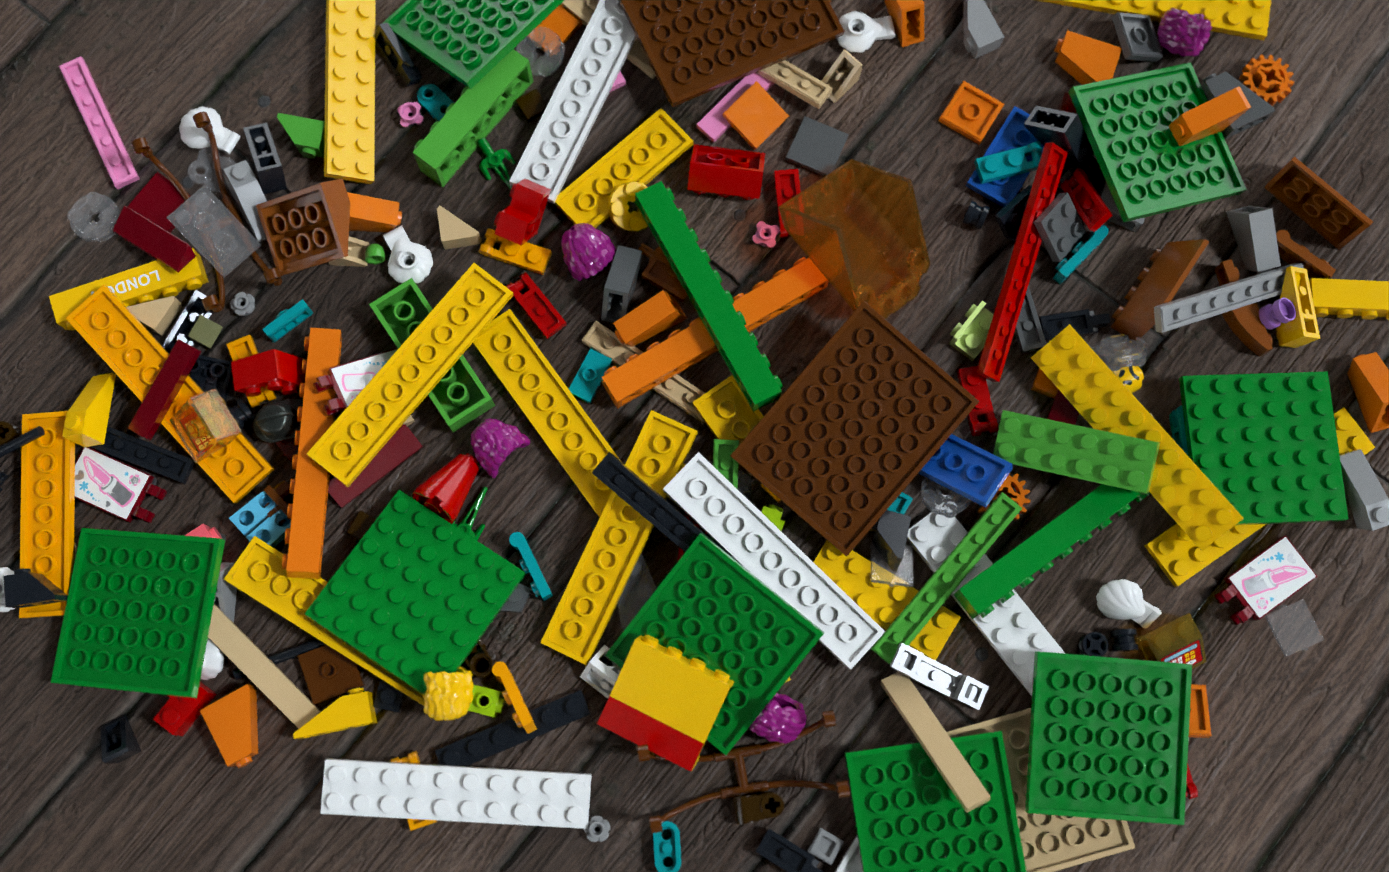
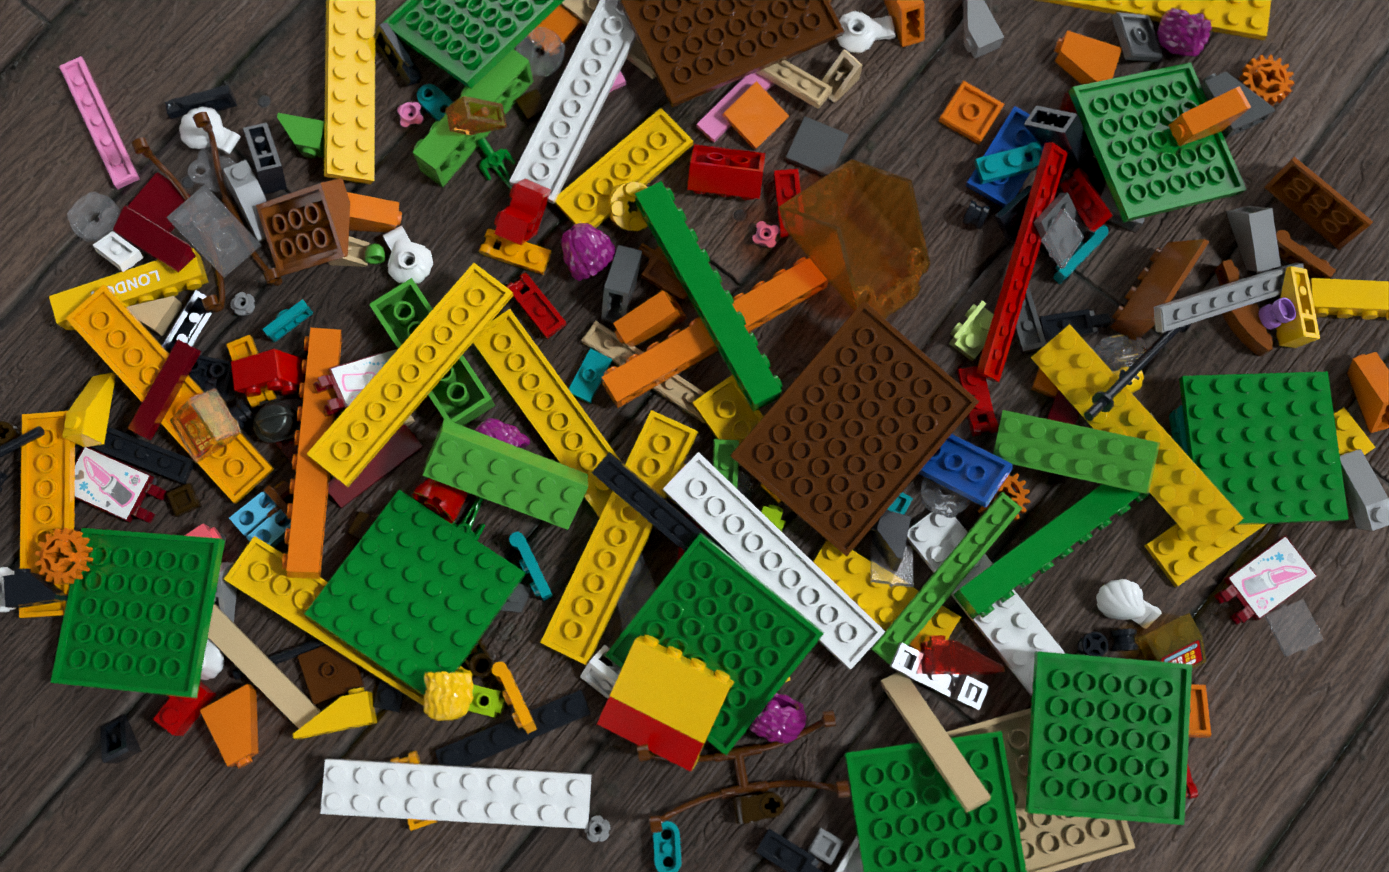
olive tile [188,315,223,349] -> none
tan slope [437,205,482,250] -> none
none -> orange gear [35,528,93,585]
none -> white plate [93,231,143,272]
none -> black hinge [165,85,237,119]
none -> dark brown tile [166,482,201,517]
none -> bright green brick [423,419,588,530]
none -> clear orange slope [446,96,507,135]
none -> clear red slope [920,635,1005,675]
none -> clear piece [1041,208,1084,269]
none -> black bar [1084,324,1191,421]

